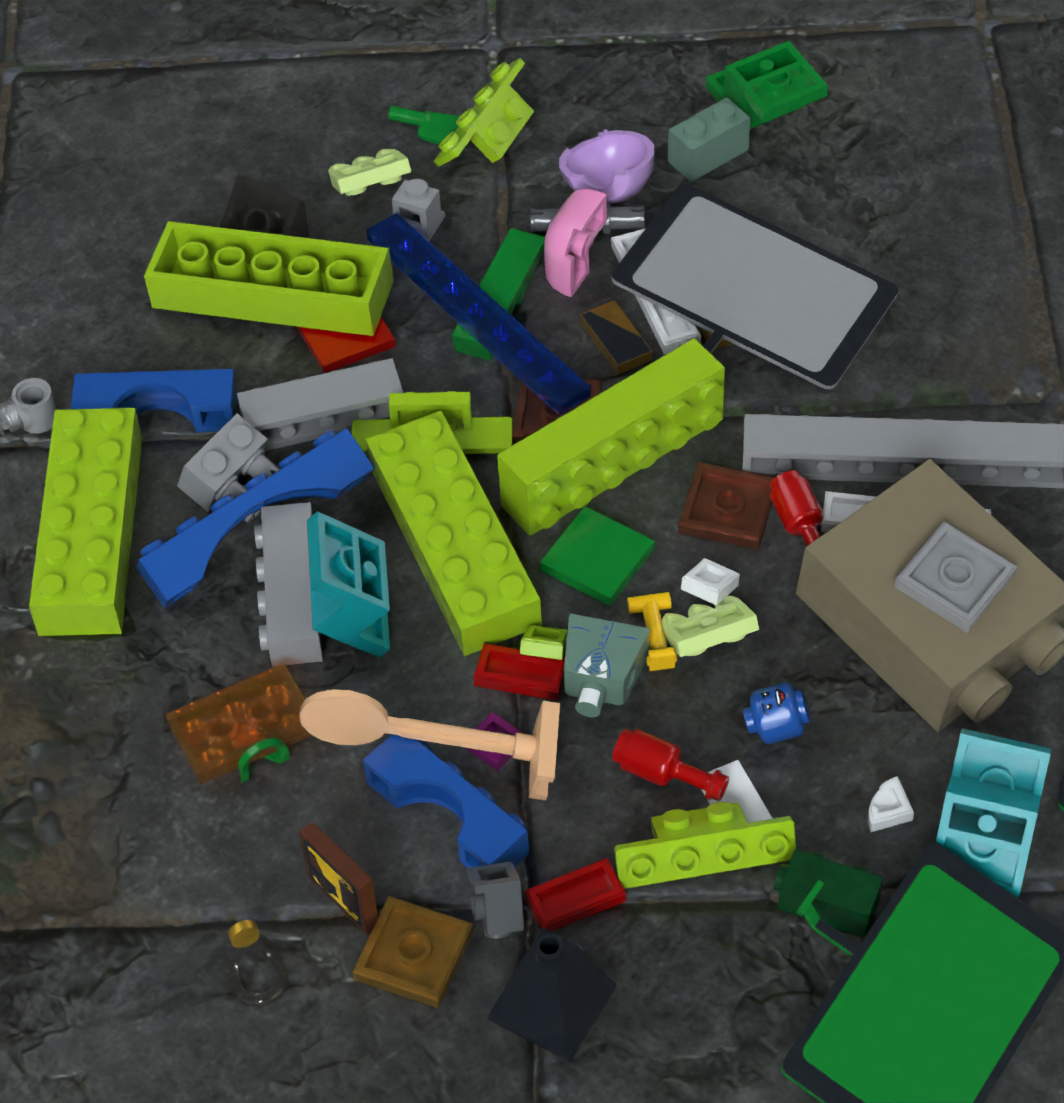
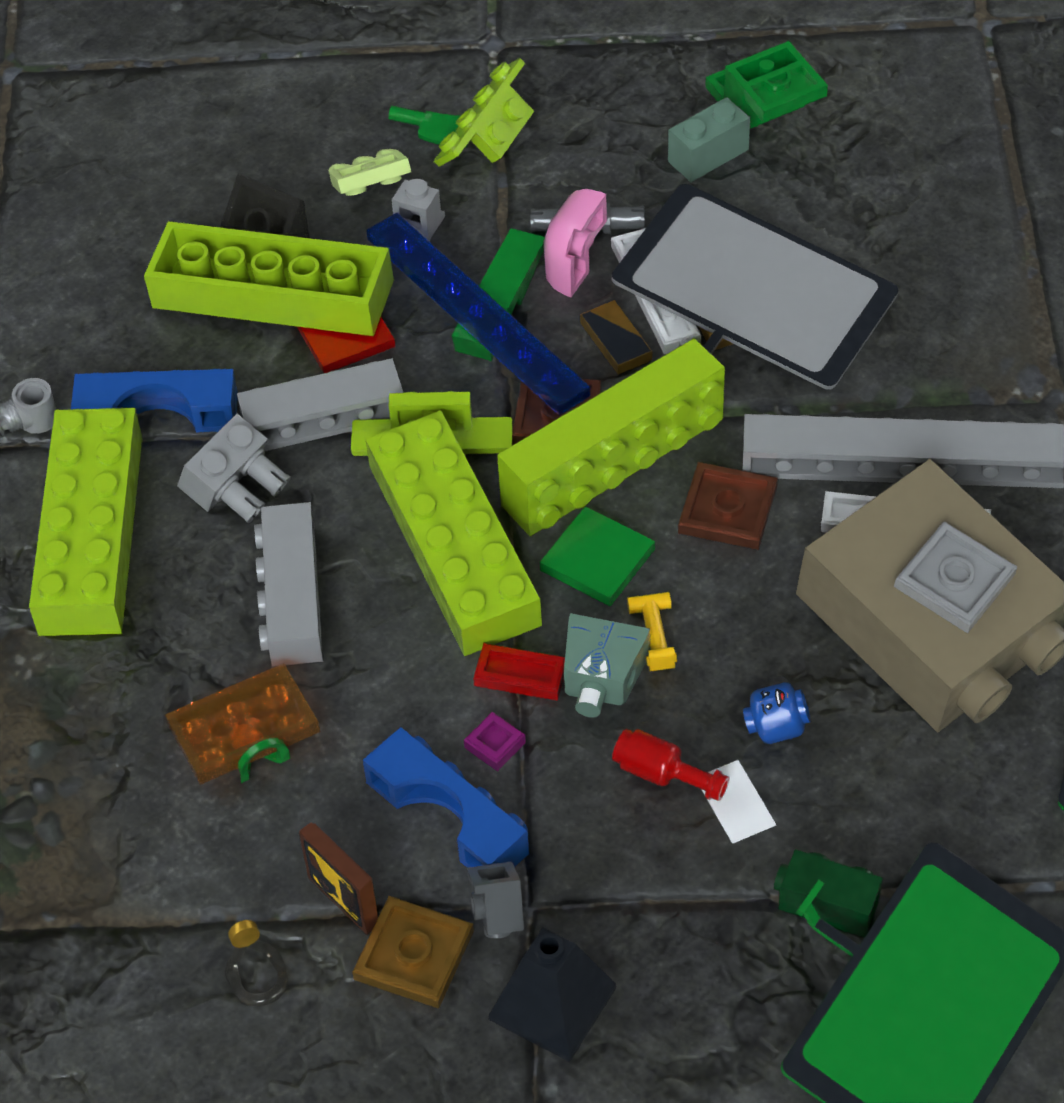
blue arch [136,428,375,609] -> none
light nougat piece [300,689,560,801] -> none
teal bracket [307,511,390,658] -> none
lime tile [520,625,568,660] -> none
red tile [524,858,626,932] -> none
lavender cylinder [559,129,654,204] -> none
lime bracket [614,802,797,889] -> none
yellowish green plate [662,595,759,657] -> none
white tile [681,558,740,605] -> none
red piece [769,470,824,546] -> none
white tile [868,776,914,832] -> none
teal bracket [936,728,1052,898] -> none

